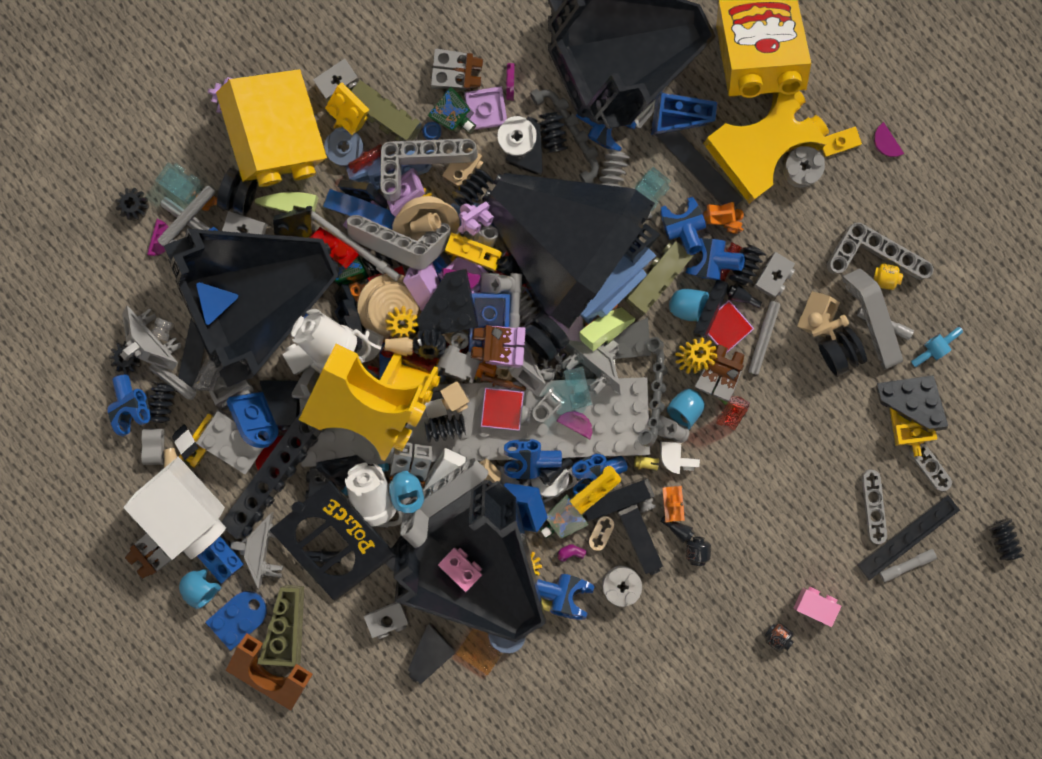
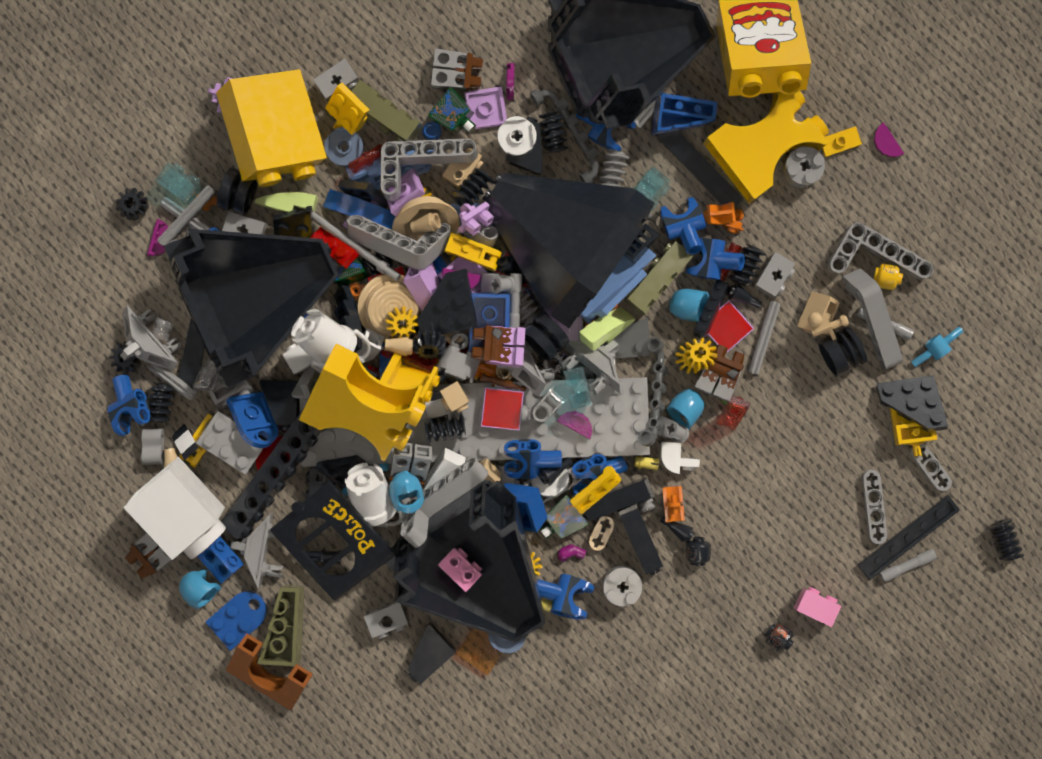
blue piece [196,282,238,325] -> none

